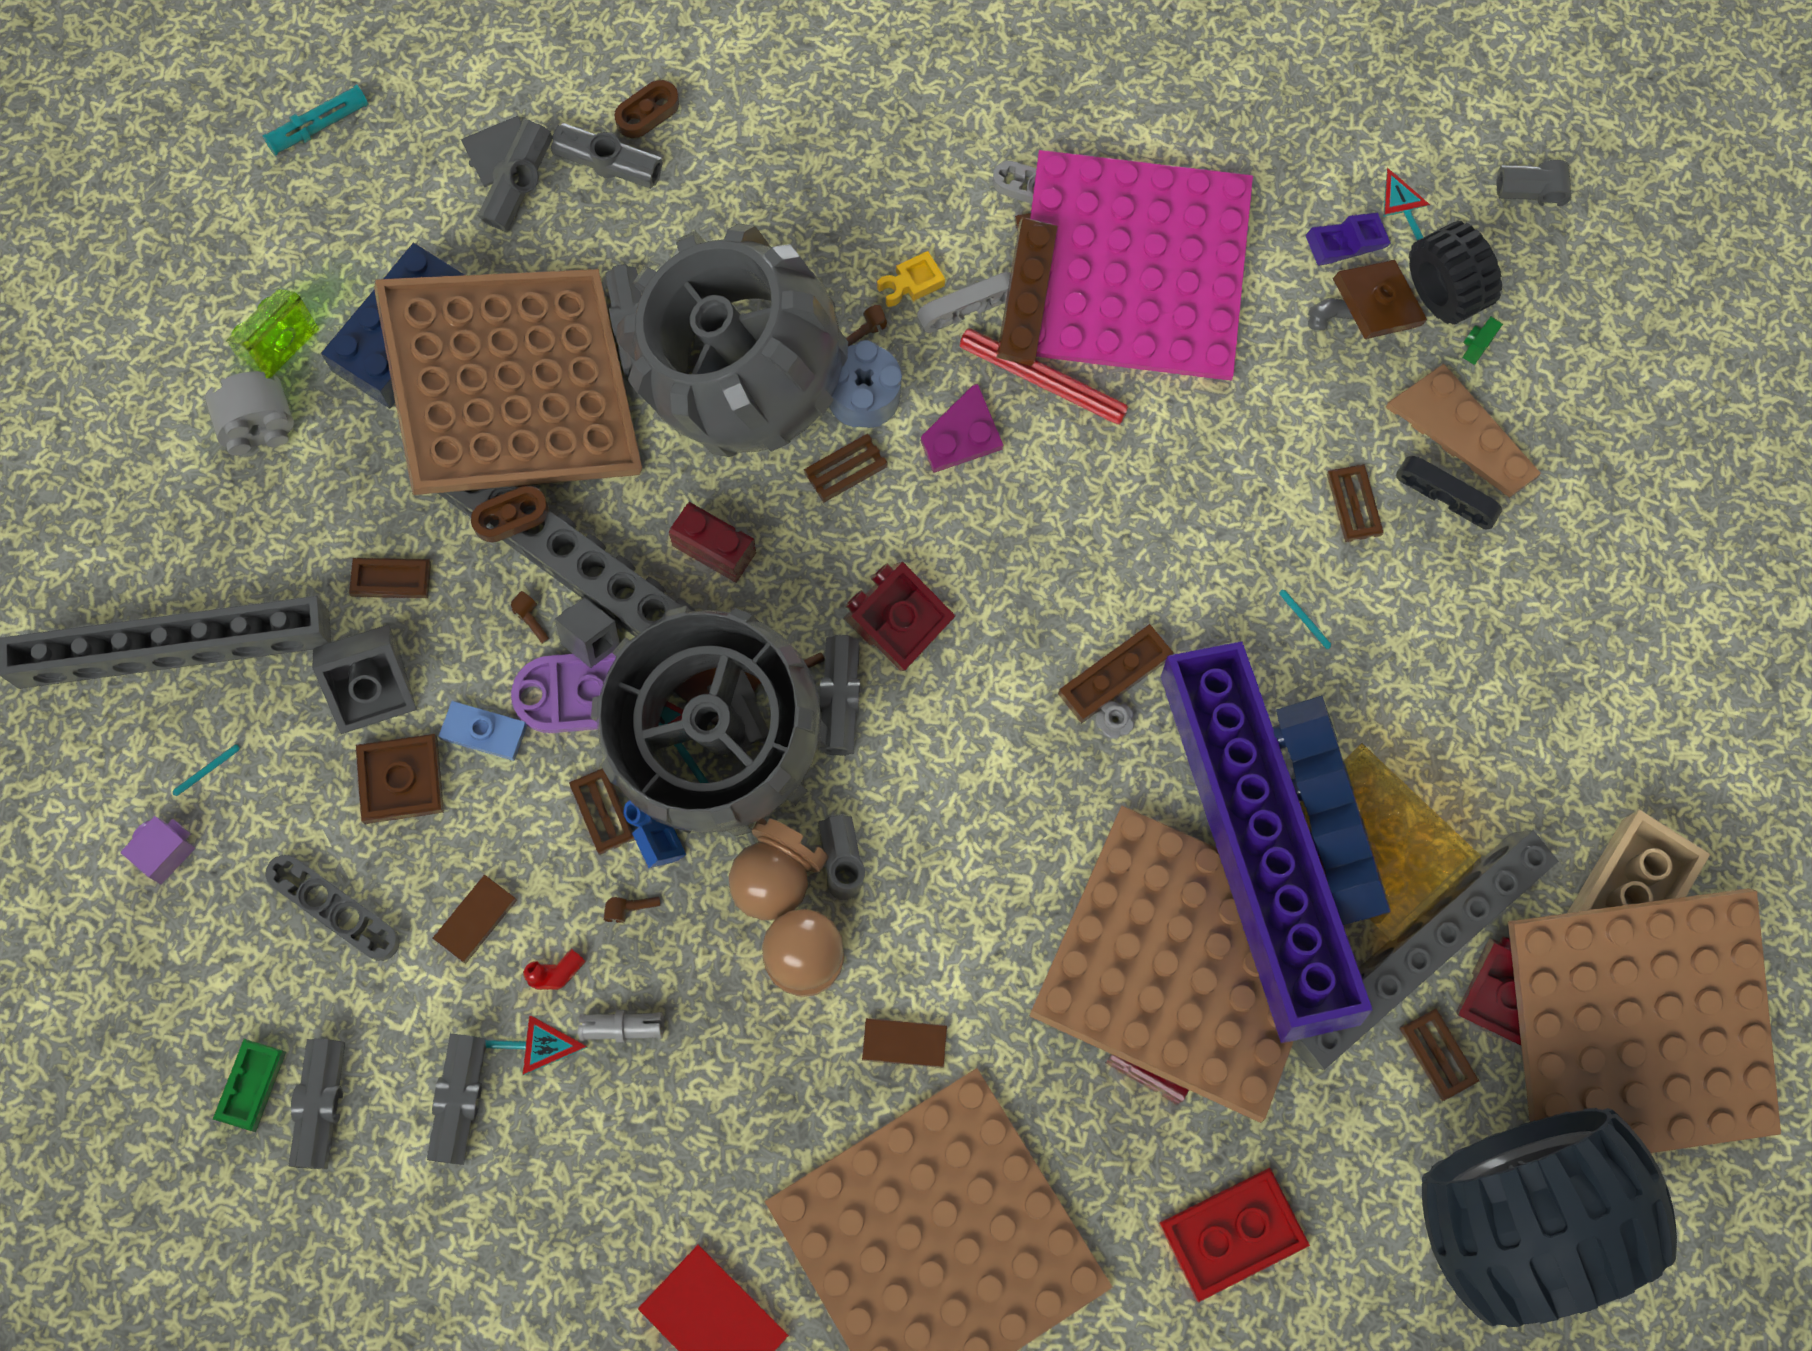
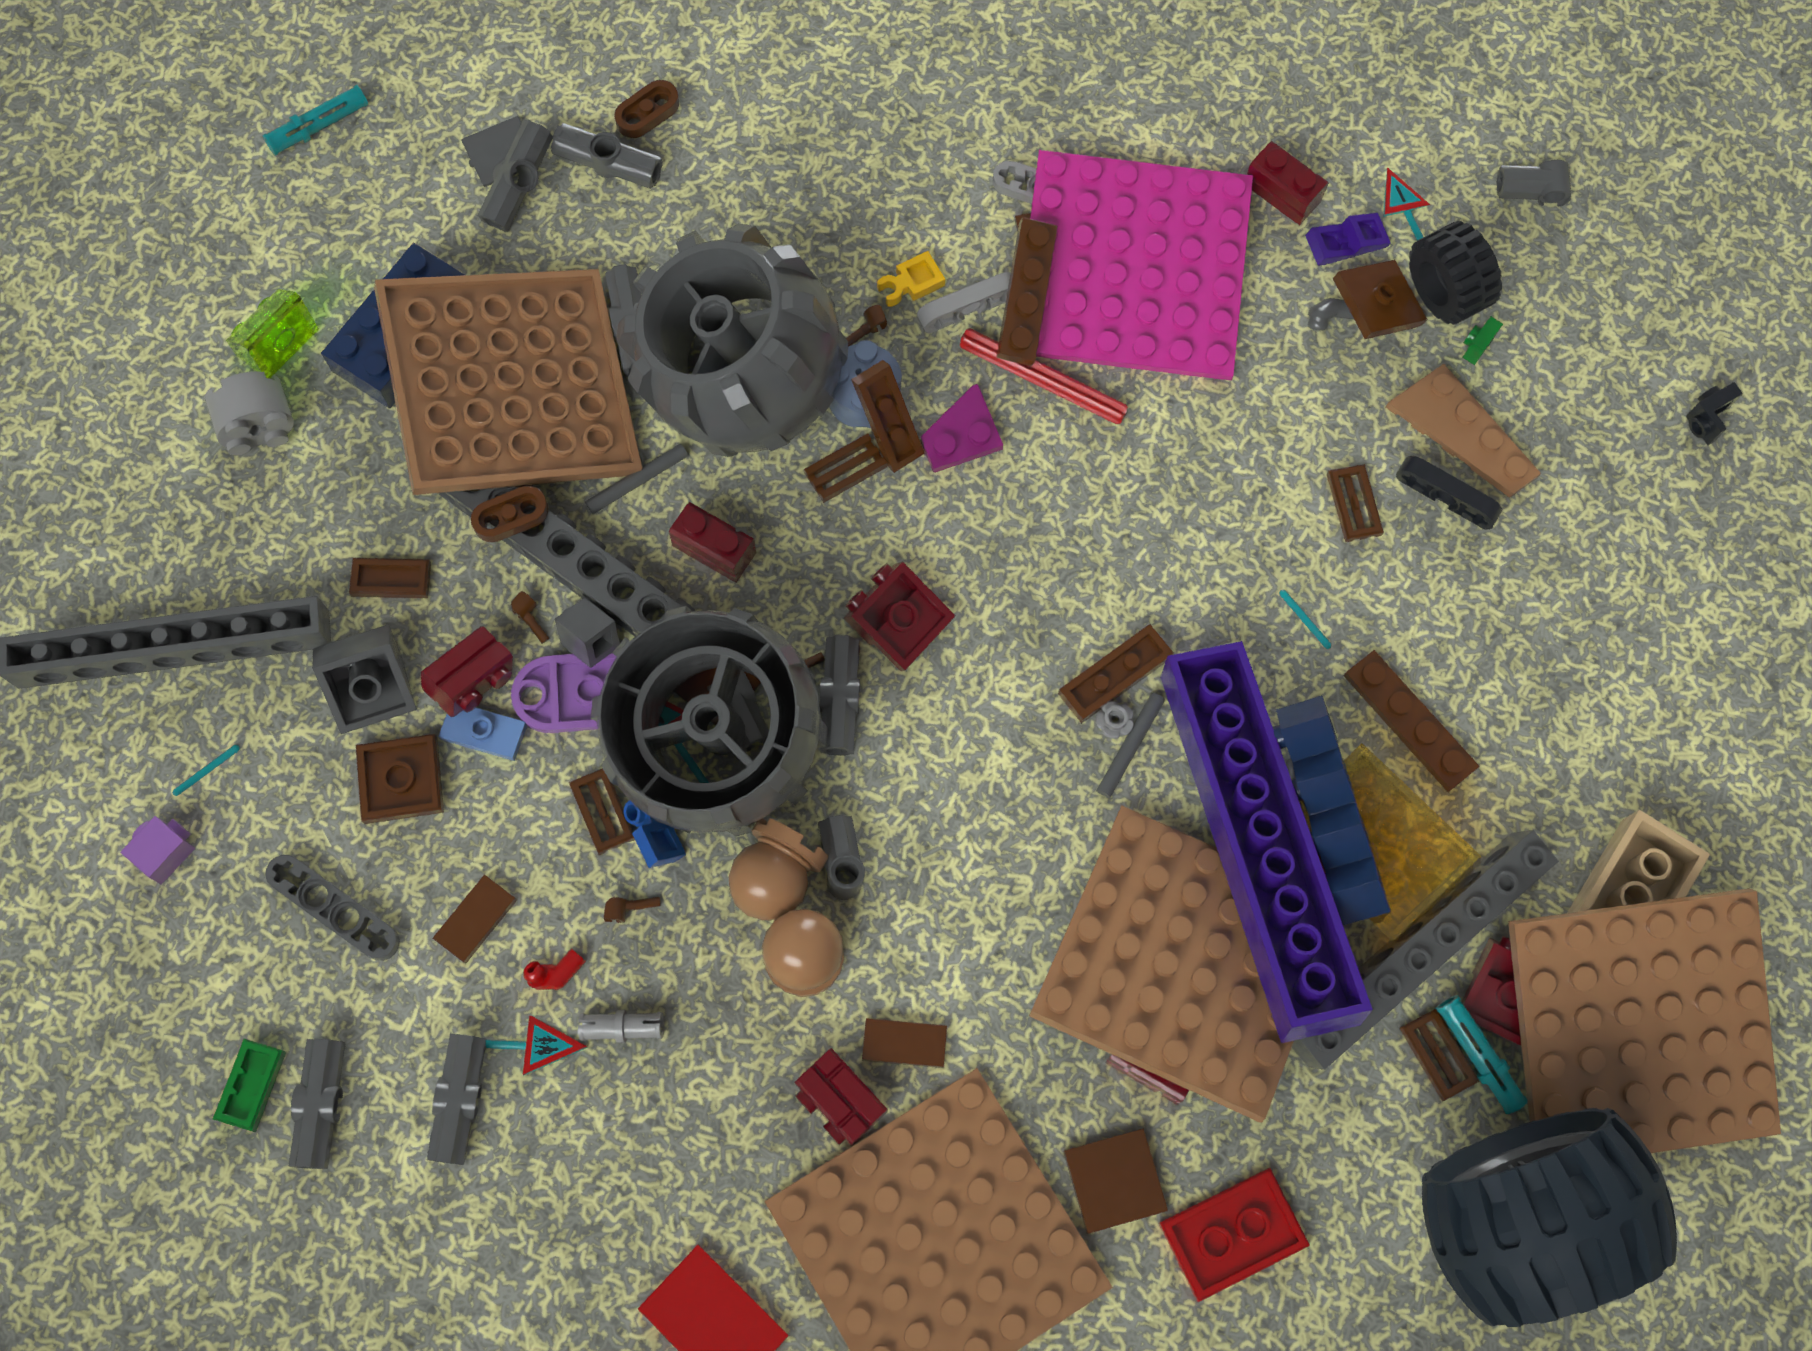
none -> dark red brick [421,626,513,717]
none -> dark grey bar [585,443,688,514]
none -> dark red brick [795,1048,888,1147]
none -> reddish brown plate [851,360,925,473]
none -> reddish brown tile [1063,1128,1168,1234]
none -> dark grey bar [1096,693,1165,799]
none -> dark red brick [1247,141,1329,226]
none -> reddish brown plate [1343,650,1480,793]
none -> teal pin [1436,995,1528,1114]
none -> black bracket [1686,382,1743,445]

